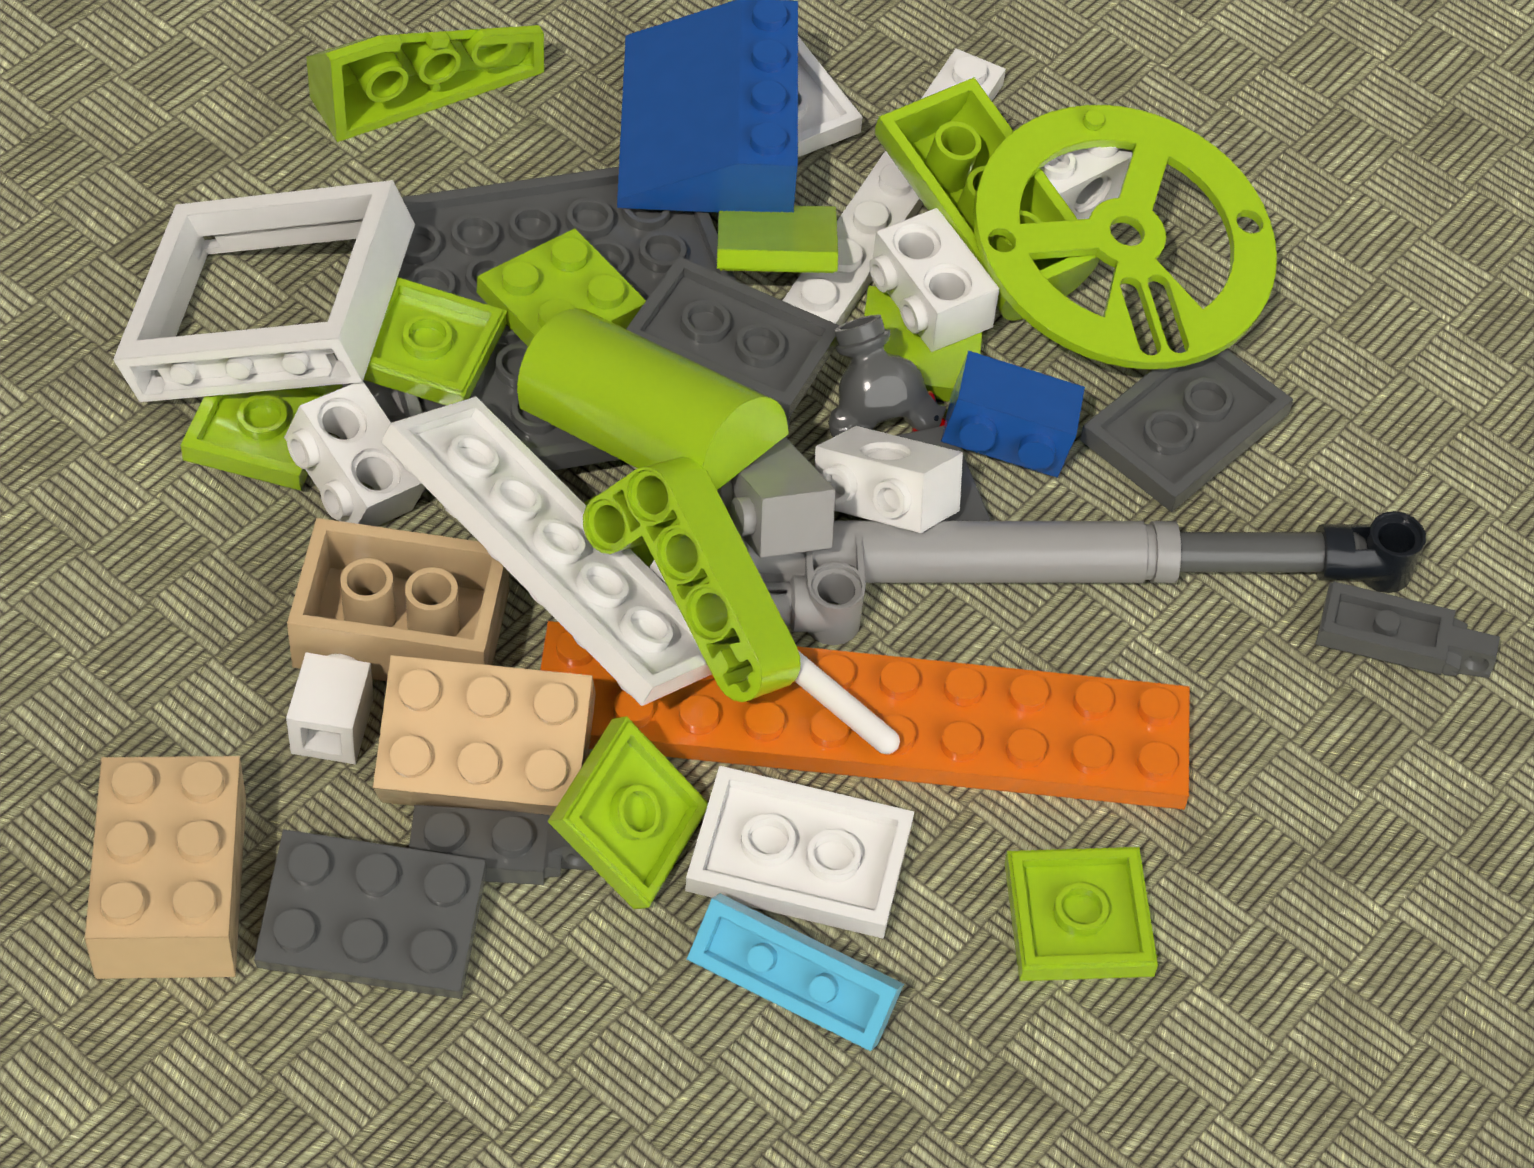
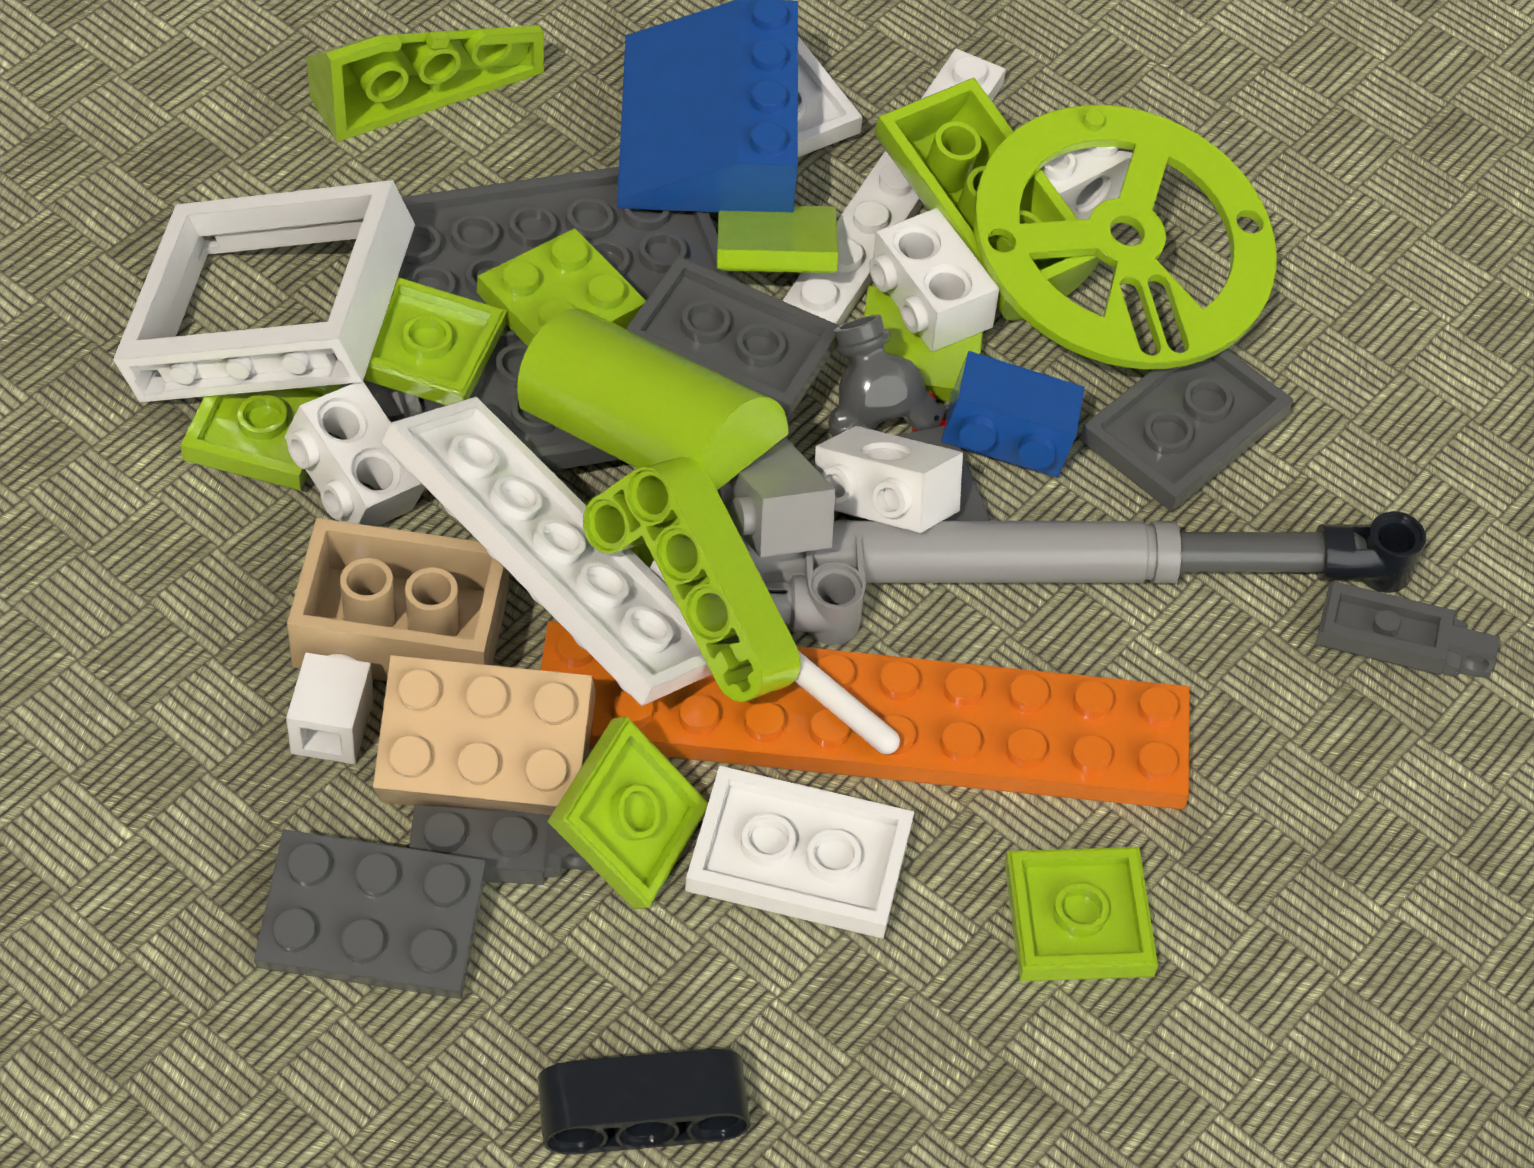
tan brick [85,756,246,979] -> none
medium azure plate [687,893,904,1051] -> none
none -> black beam [537,1049,751,1155]

